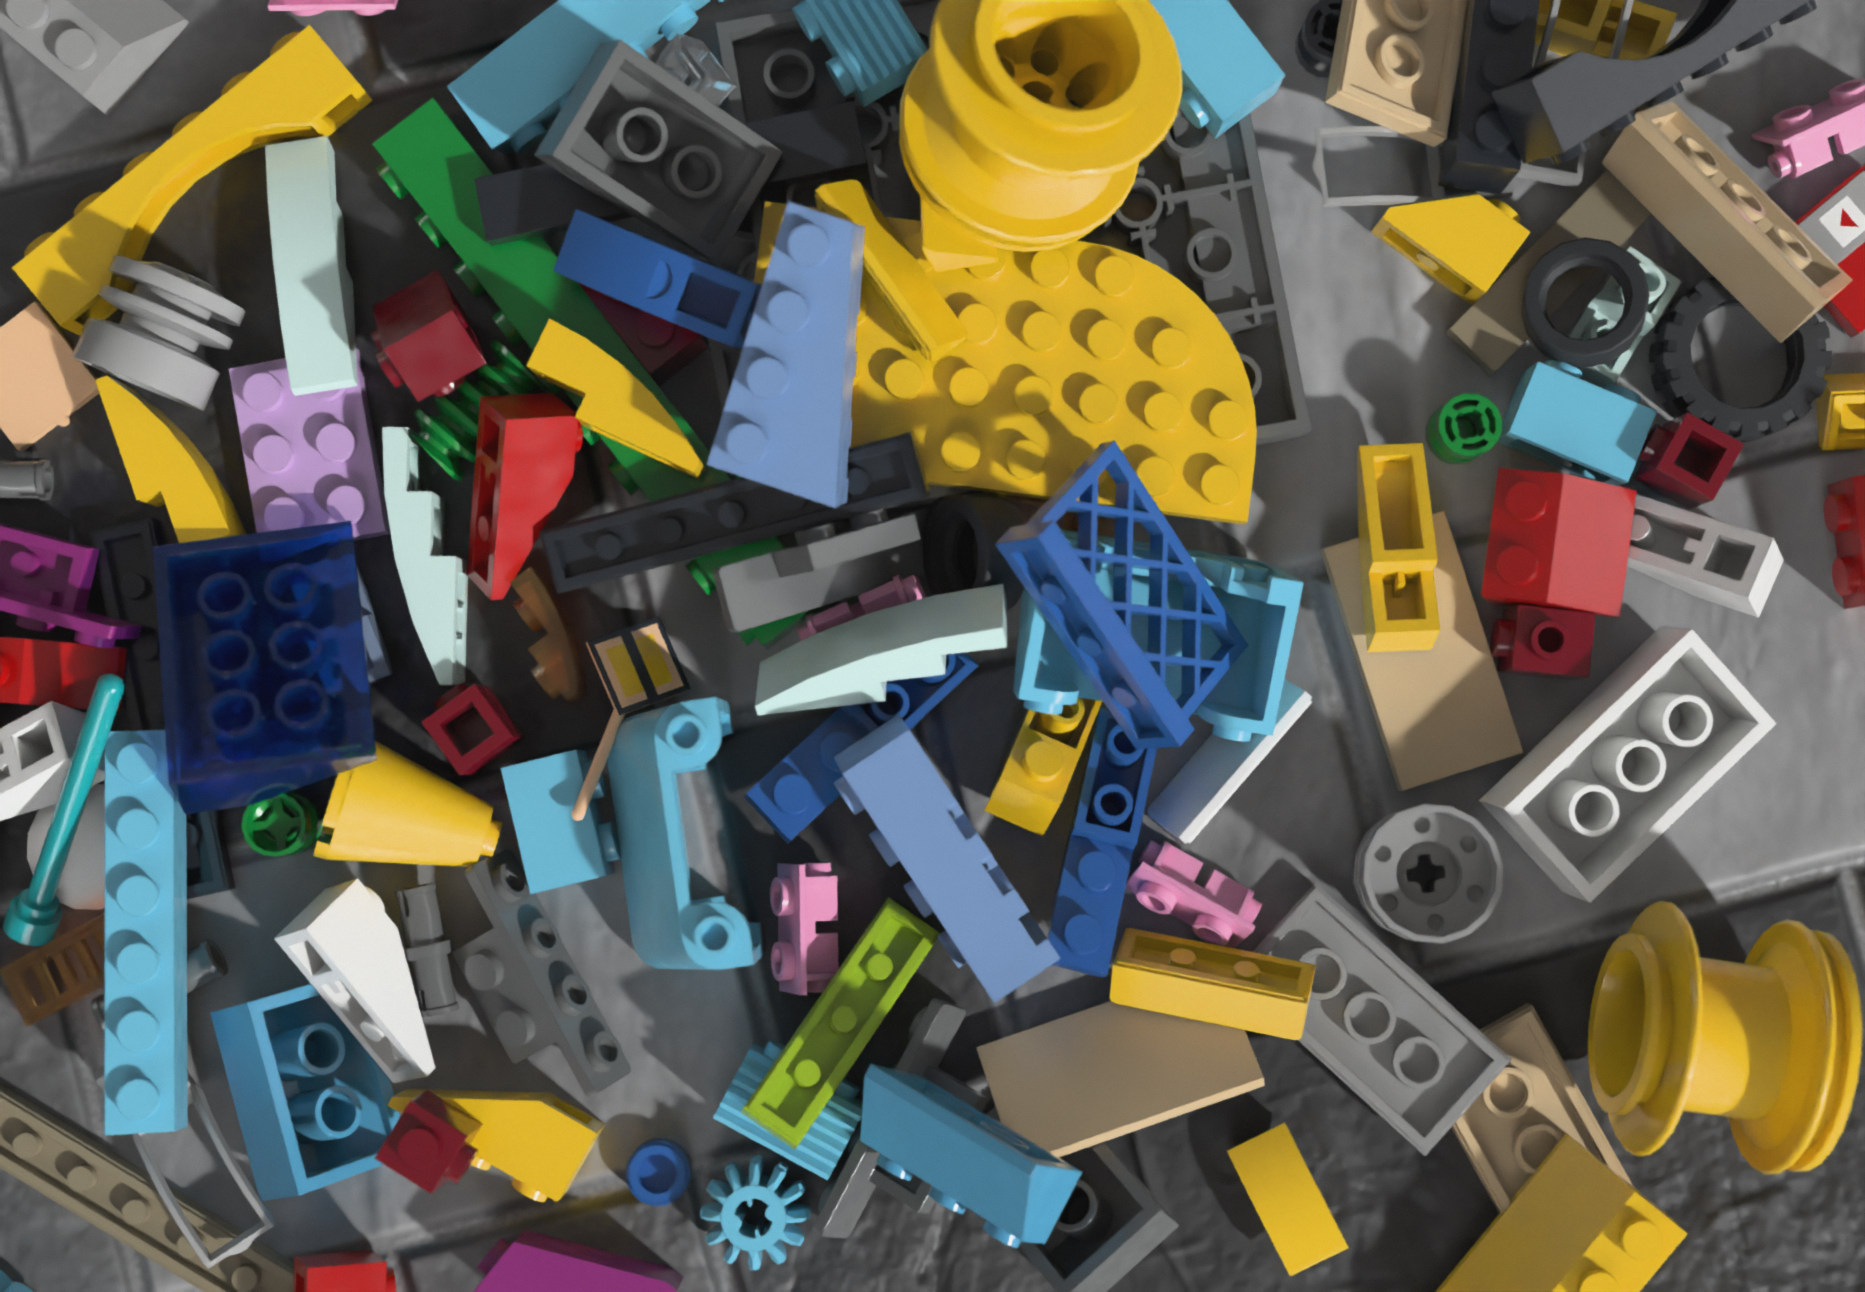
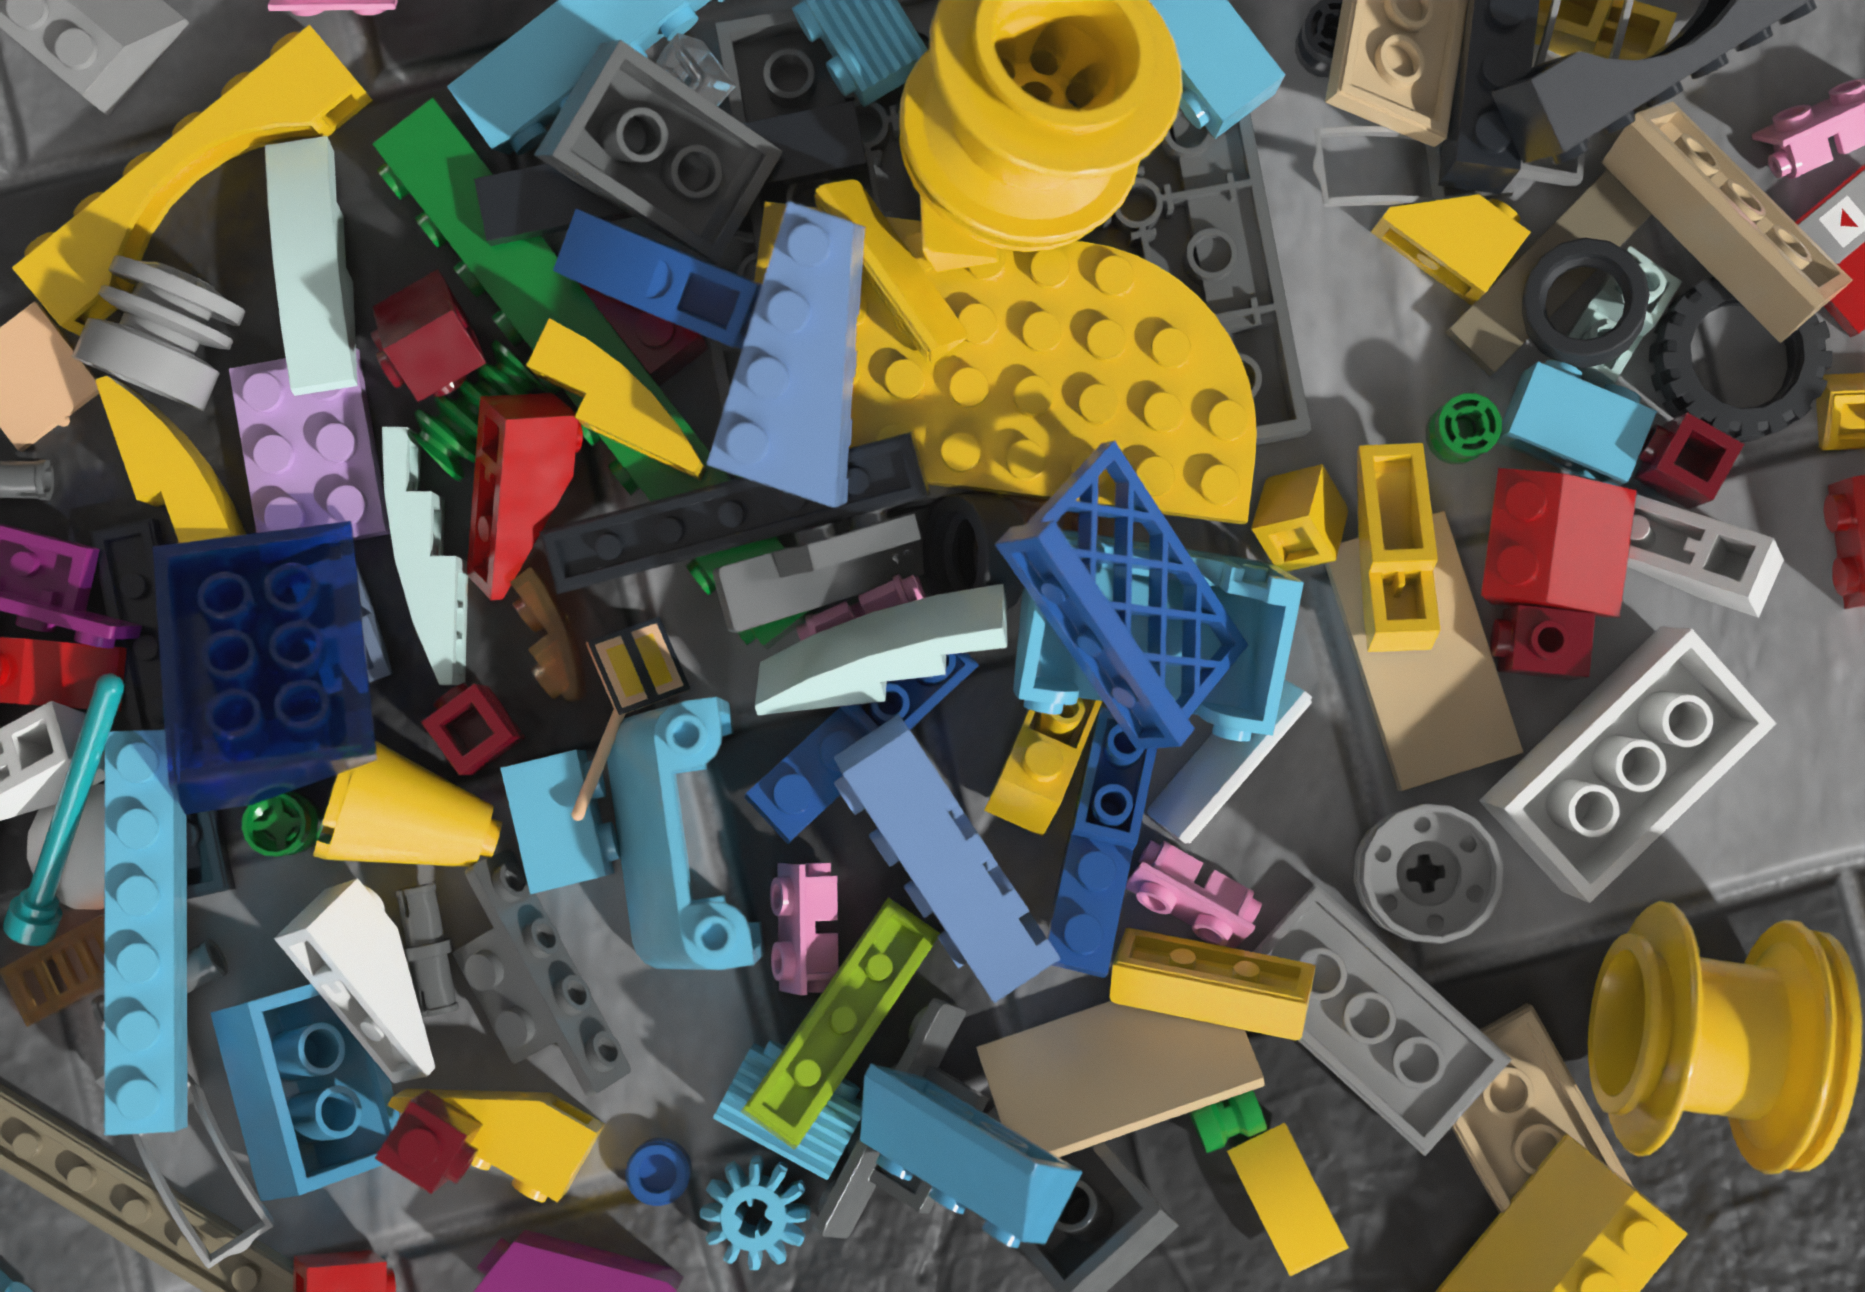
none -> green wheel [1188,1090,1267,1153]
none -> yellow panel [1251,464,1348,572]

